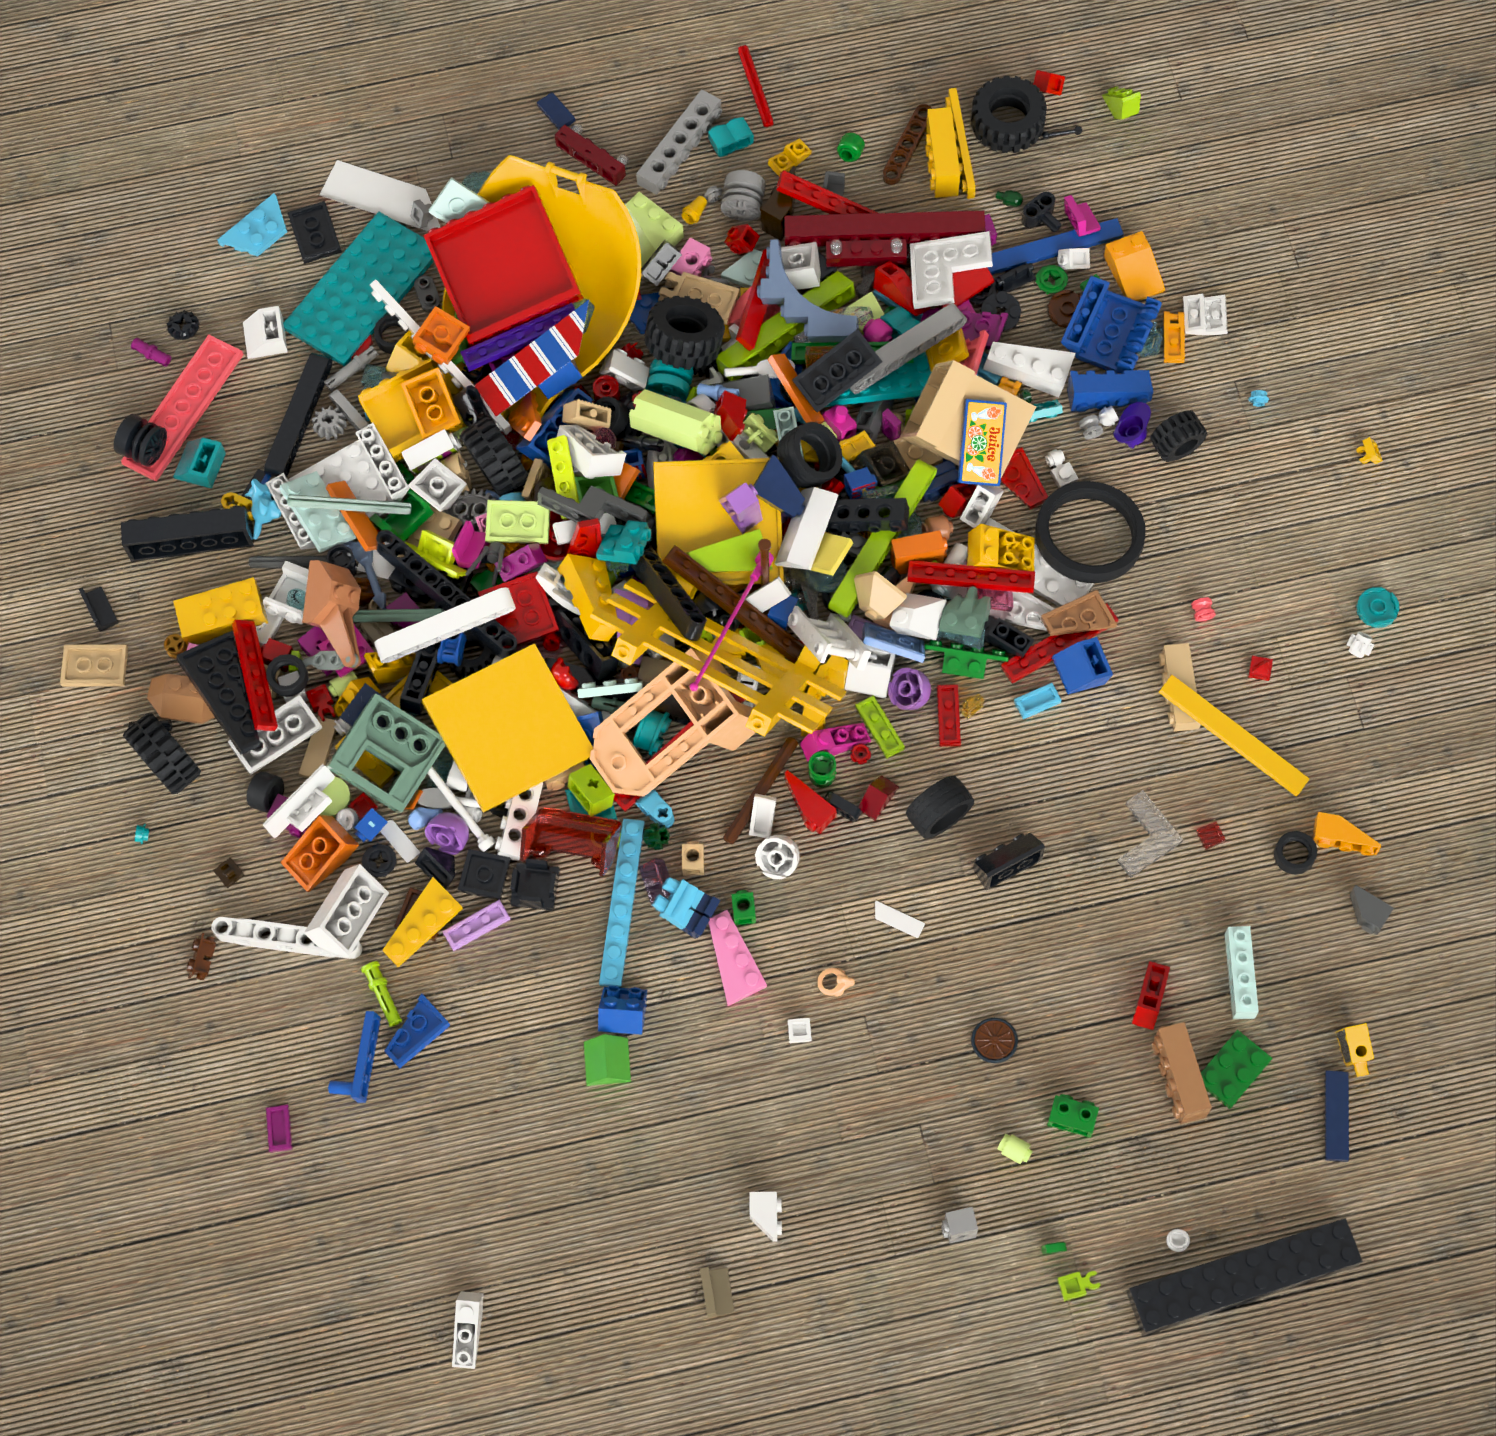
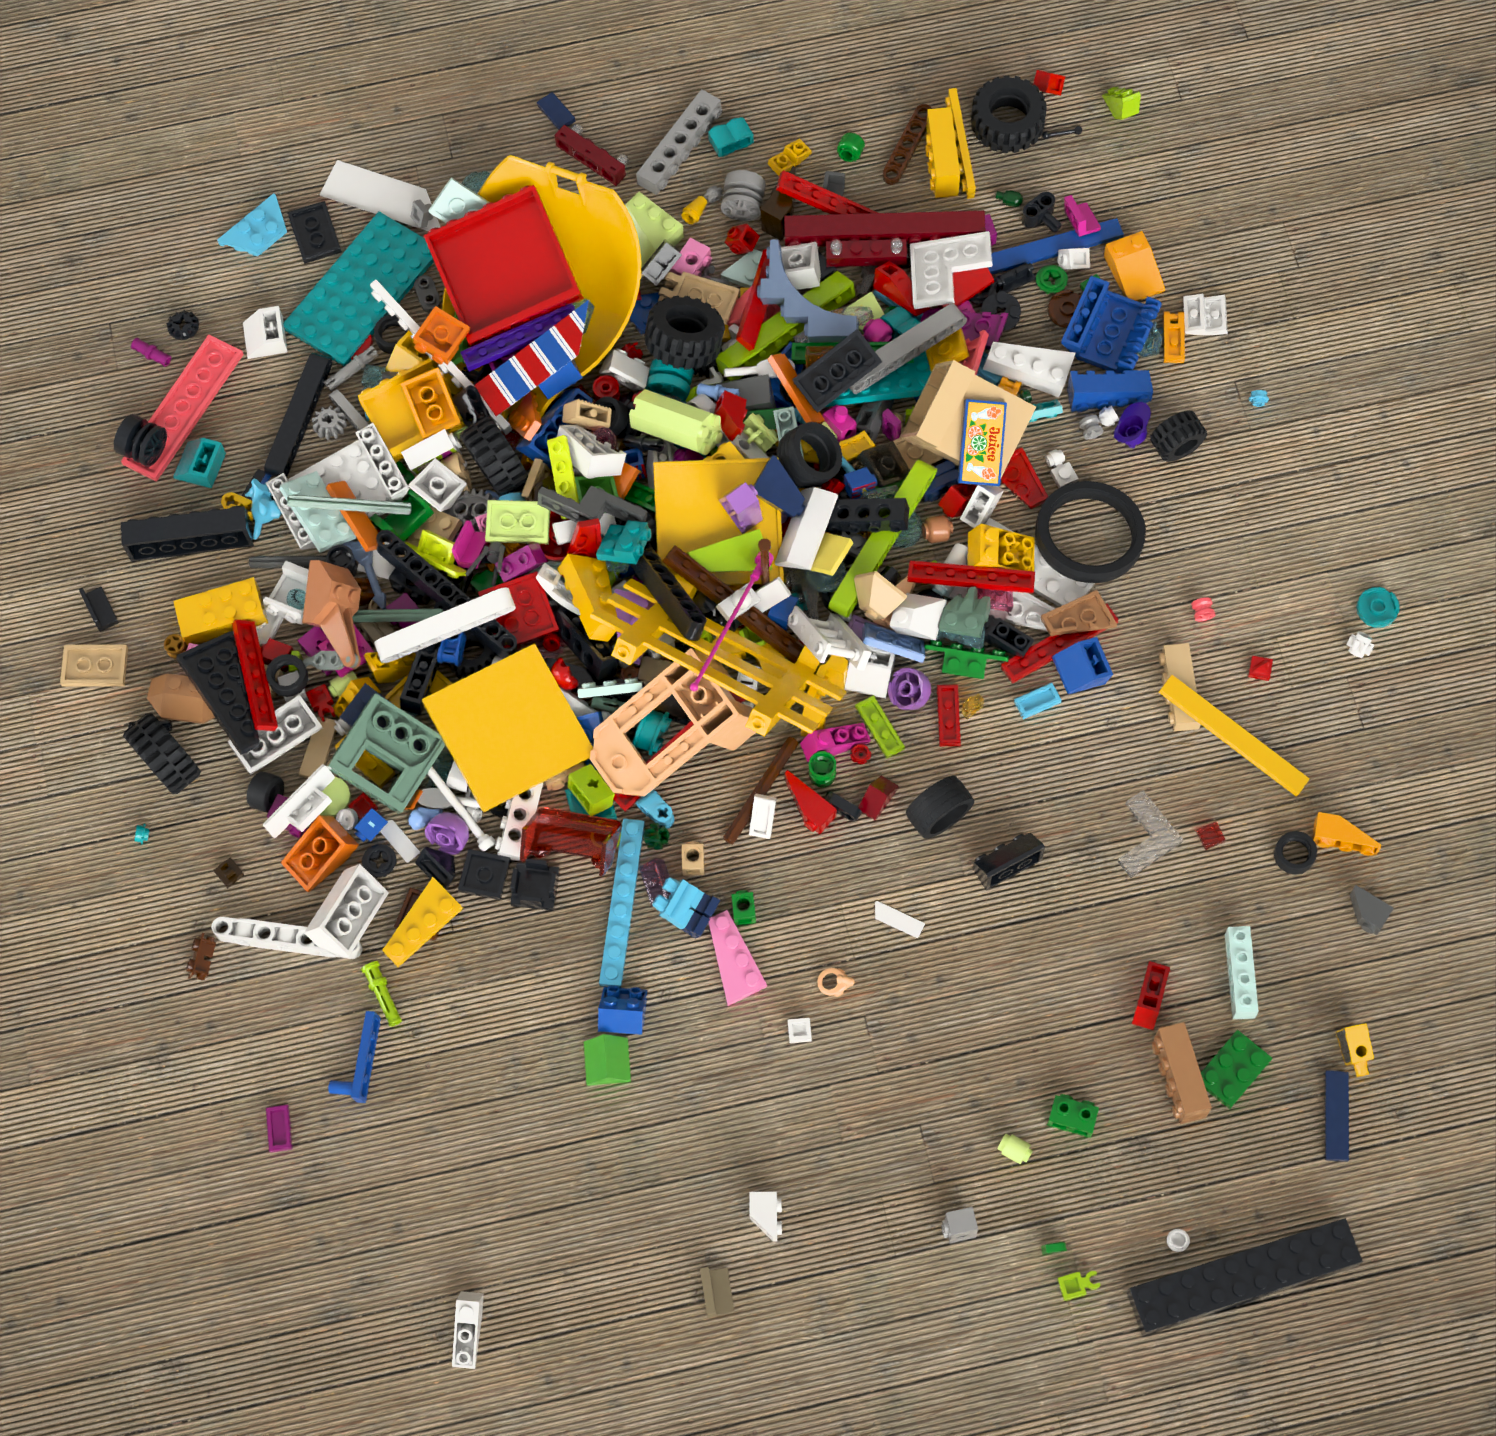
blue wing [384,993,450,1069] -> none
lavender tile [442,899,511,951] -> none
red axle [738,45,774,128] -> none
white cylinder [755,835,800,879] -> none
orange brick [890,530,948,575] -> none
reddish brown wheel [971,1017,1018,1063] -> none
yellow tile [1356,437,1383,464] -> none
none -> white tile [716,583,761,622]

